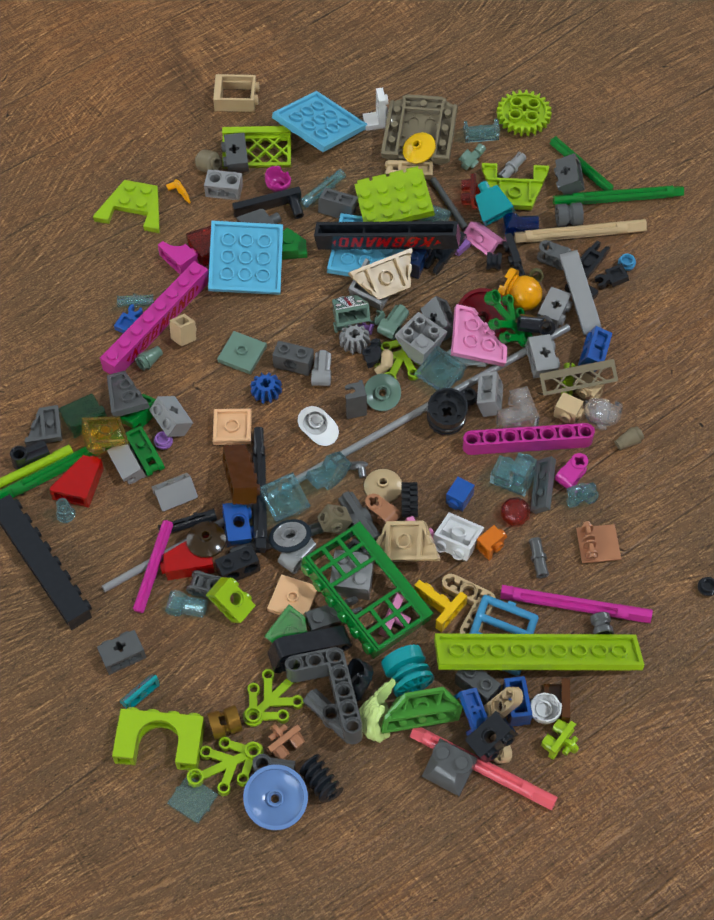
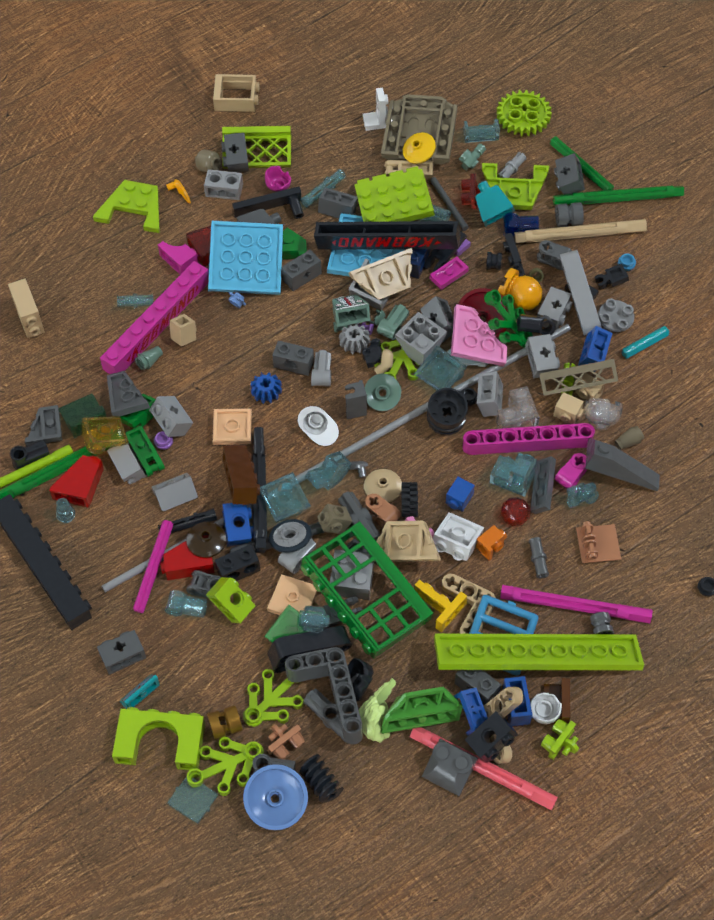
blue plate [114,304,143,333] -> none
sand green plate [217,331,267,375] -> none
medium azure plate [272,91,367,152] -> none
bright pink tile [378,593,411,637] -> none
teal wheel [381,644,435,697] -> none
bright pink panel [464,222,505,255] -> none
black hinge [580,240,610,280] -> none
none -> tan window [8,279,45,338]
none -> medium blue plate [228,292,246,308]
none -> dark grey brick [281,250,322,291]
none -> clear light blue head [298,605,329,633]
none -> dark pink plate [430,256,469,290]
none -> dark grey wedge [585,438,660,491]
none -> light grey dish [598,298,634,332]
none -> teal axle [621,326,670,358]

